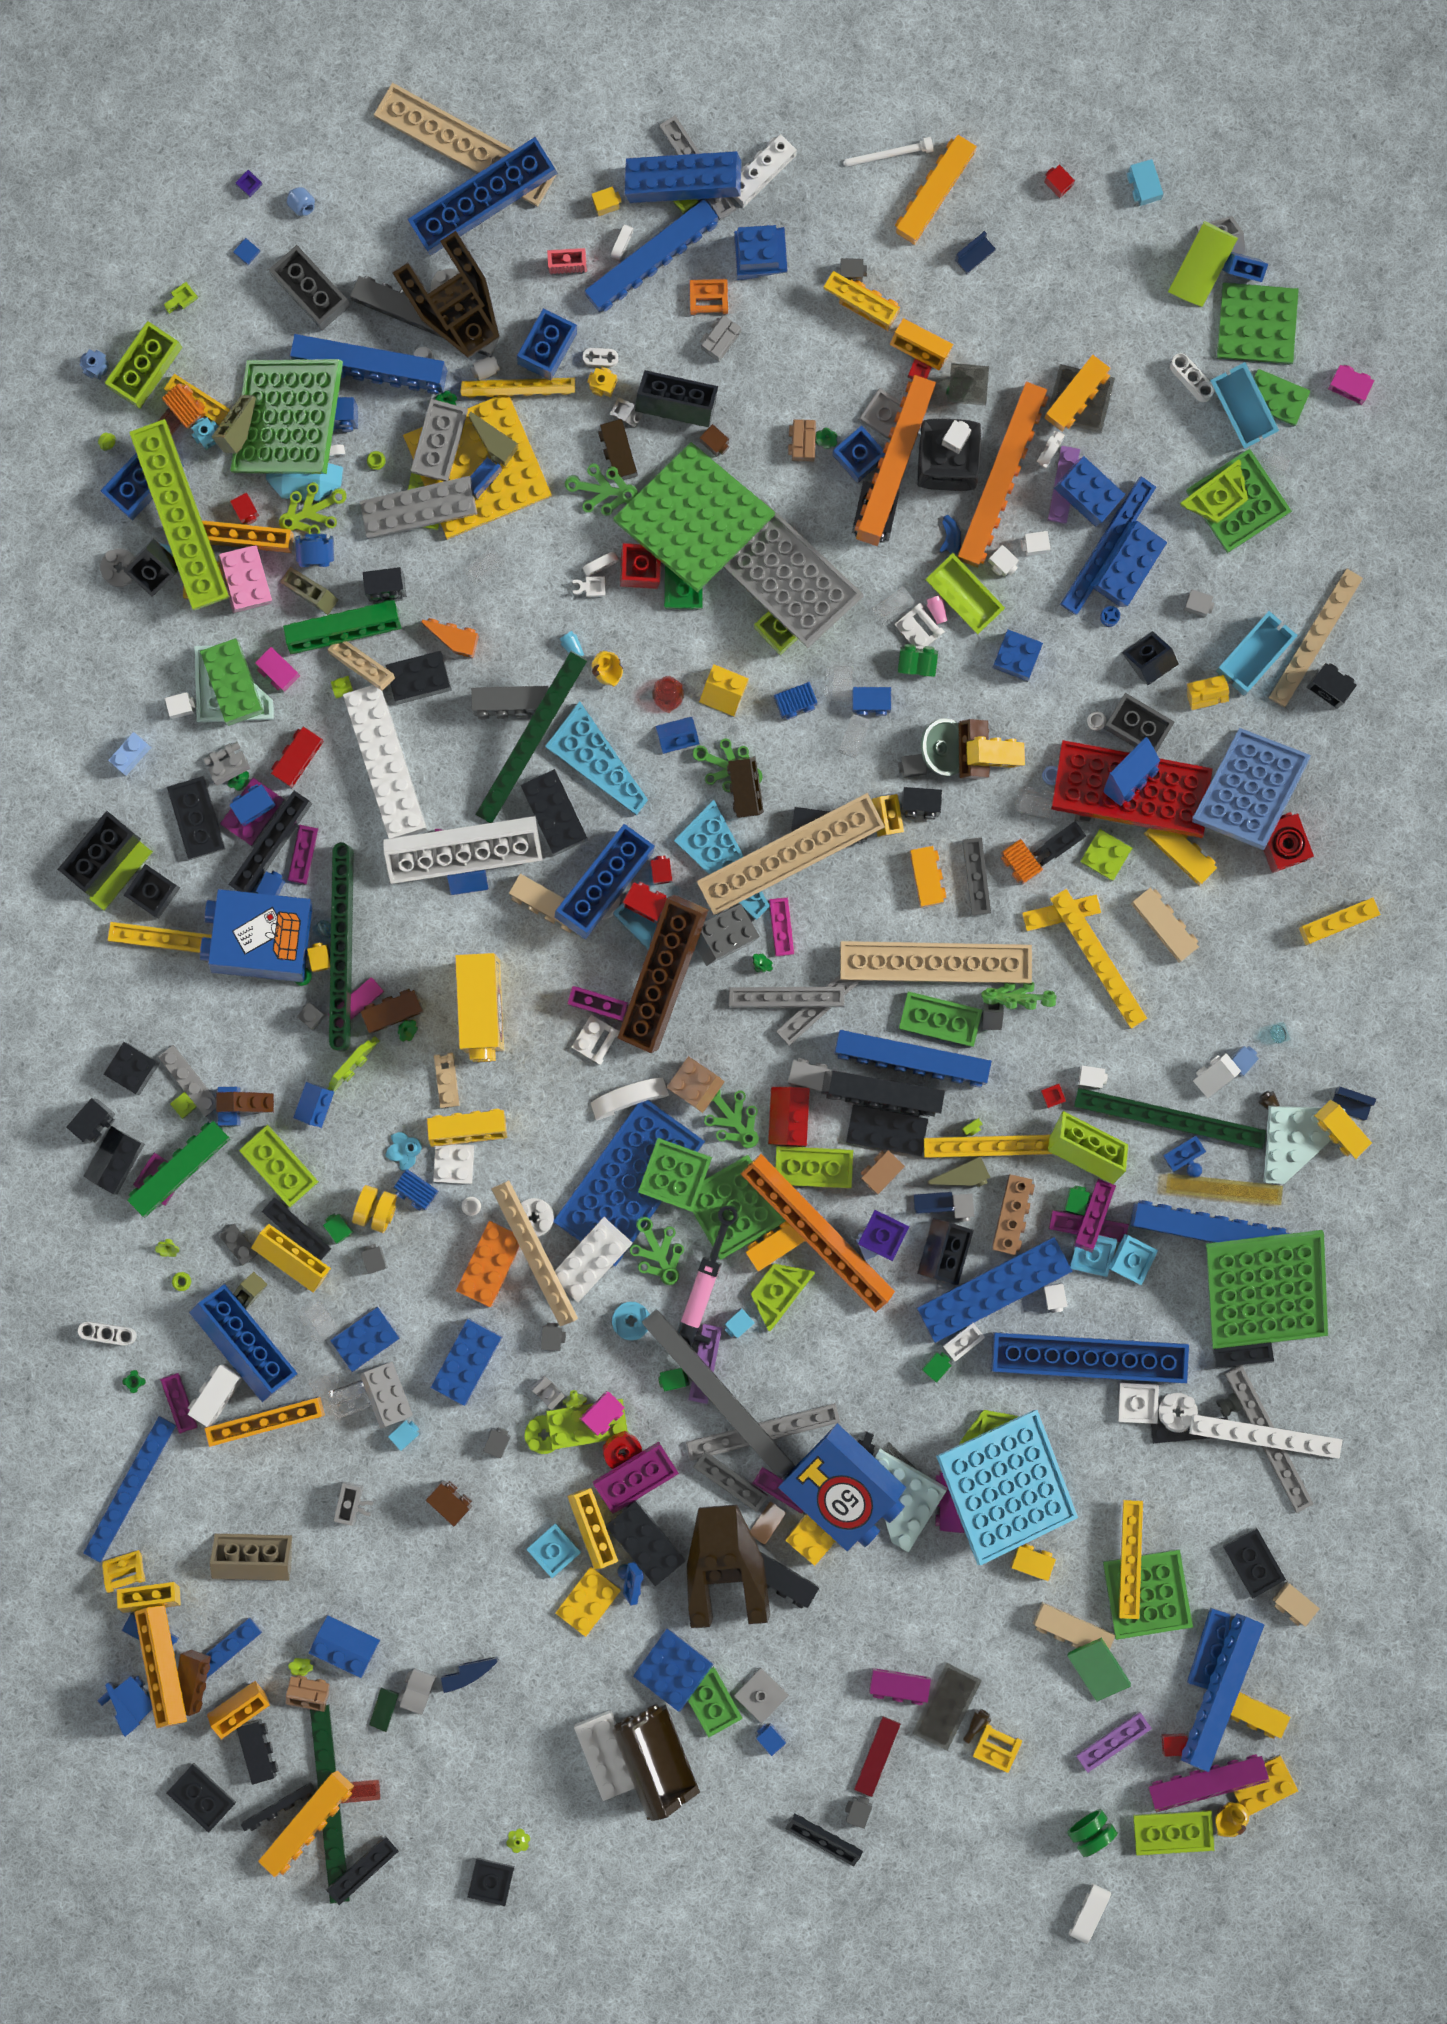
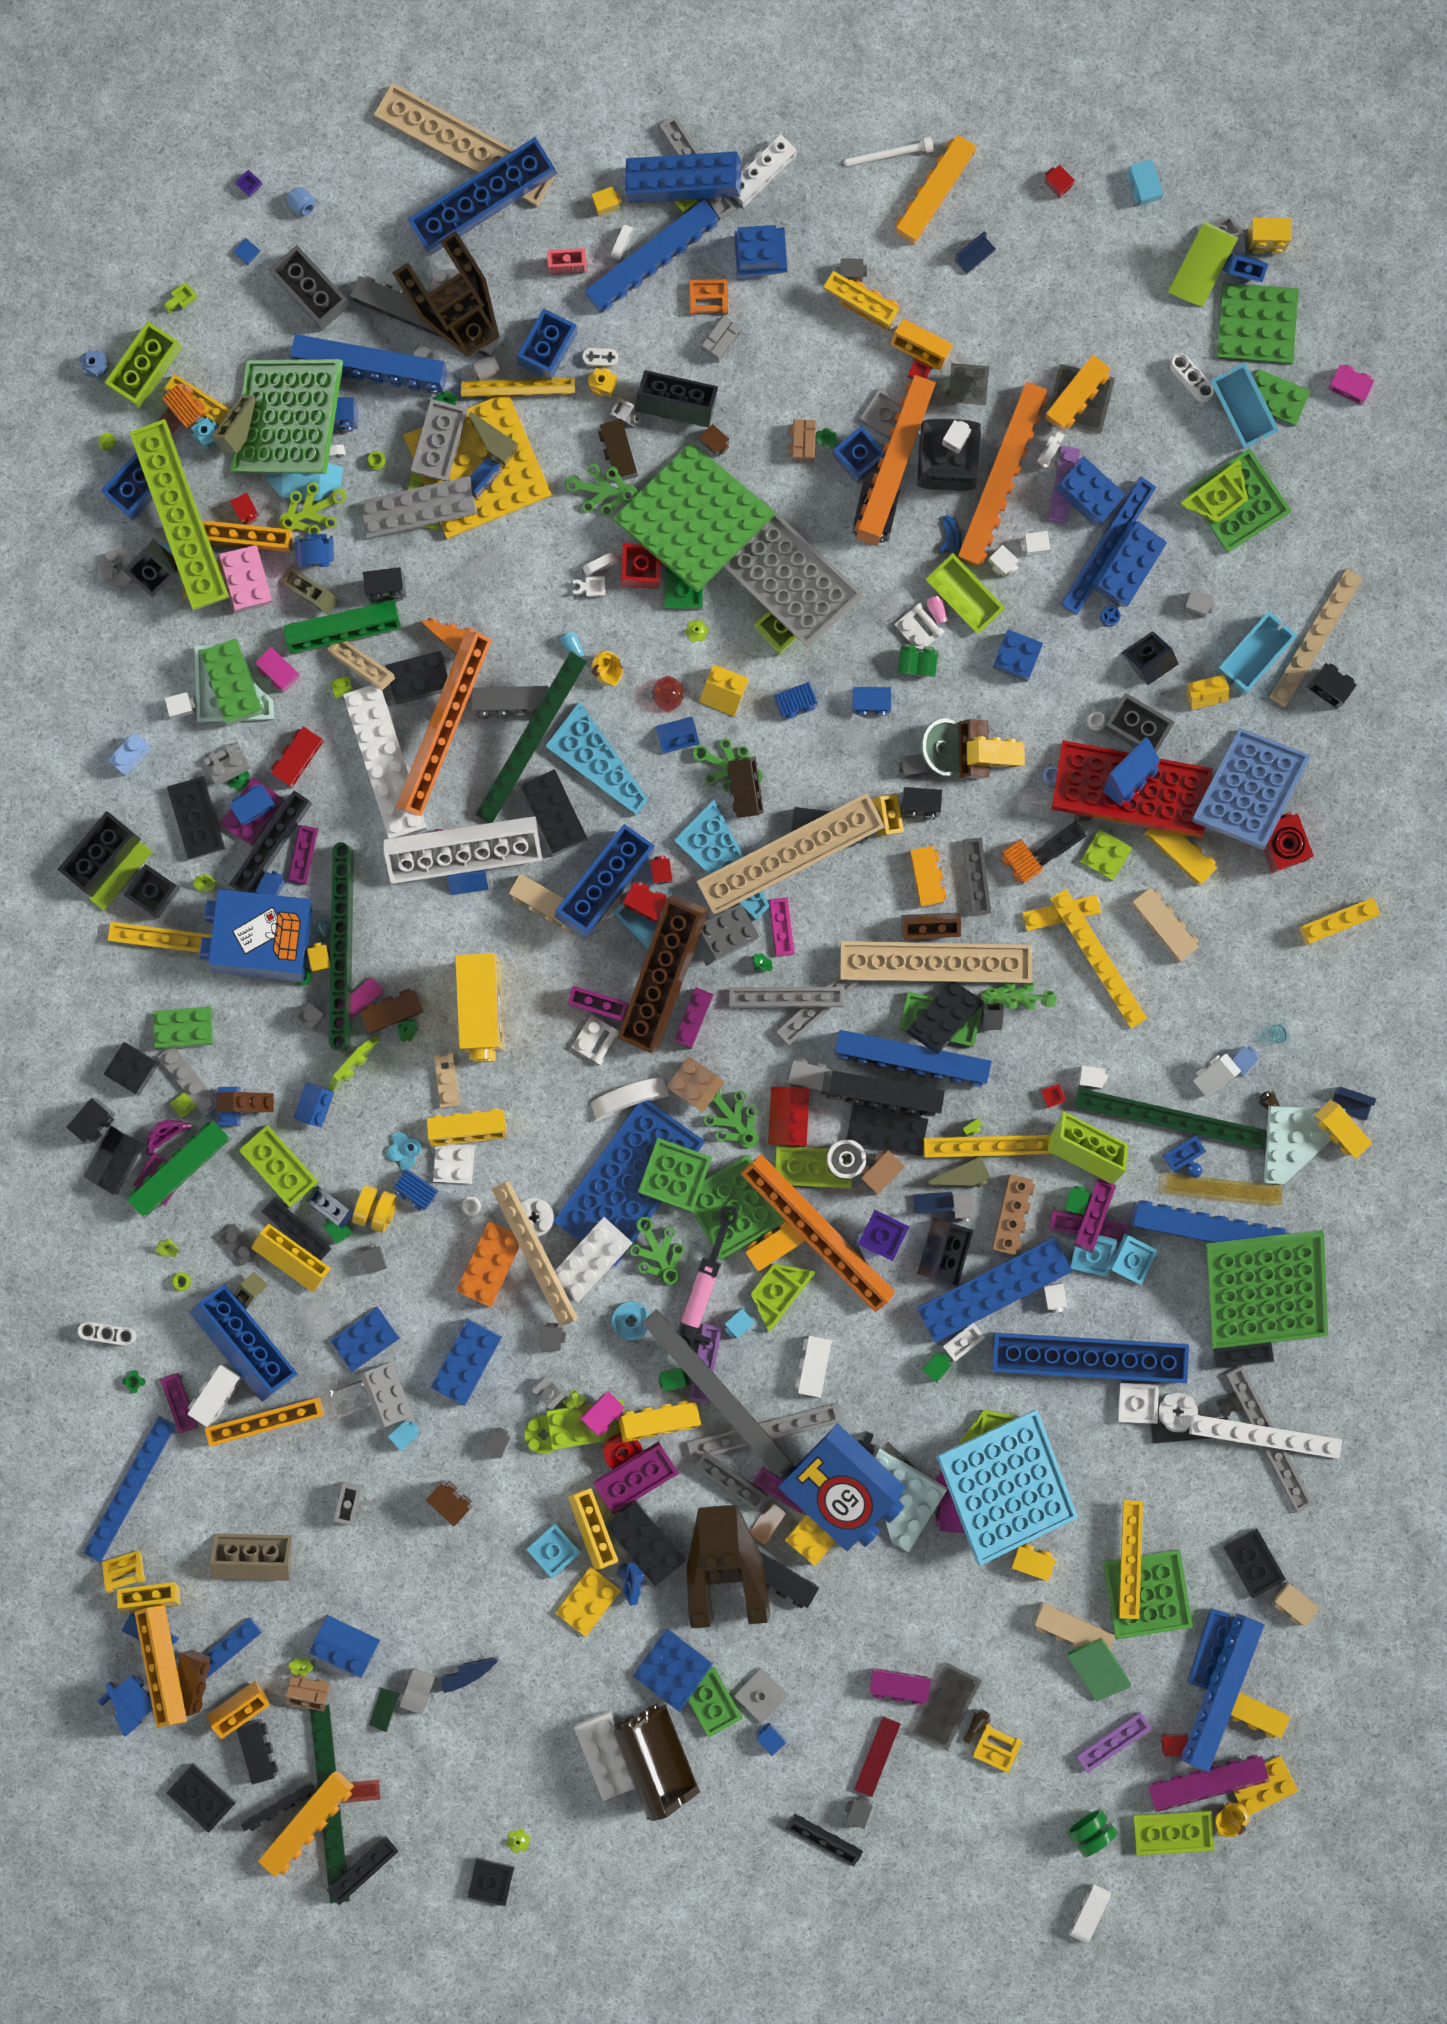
none -> magenta piece [146,1119,191,1156]
none -> bright green plate [153,1006,213,1050]
none -> lime plant [193,874,217,892]
none -> plate [306,1185,354,1229]
none -> orange brick [395,631,492,816]
none -> yellow brick [618,1400,701,1443]
none -> magenta brick [674,987,714,1048]
none -> lime plant [685,619,709,642]
none -> white brick [795,1335,832,1398]
none -> white brick [827,1140,866,1179]
none -> reddish brown brick [901,912,961,939]
none -> black plate [907,982,983,1055]
none -> yellow brick [1247,218,1291,255]

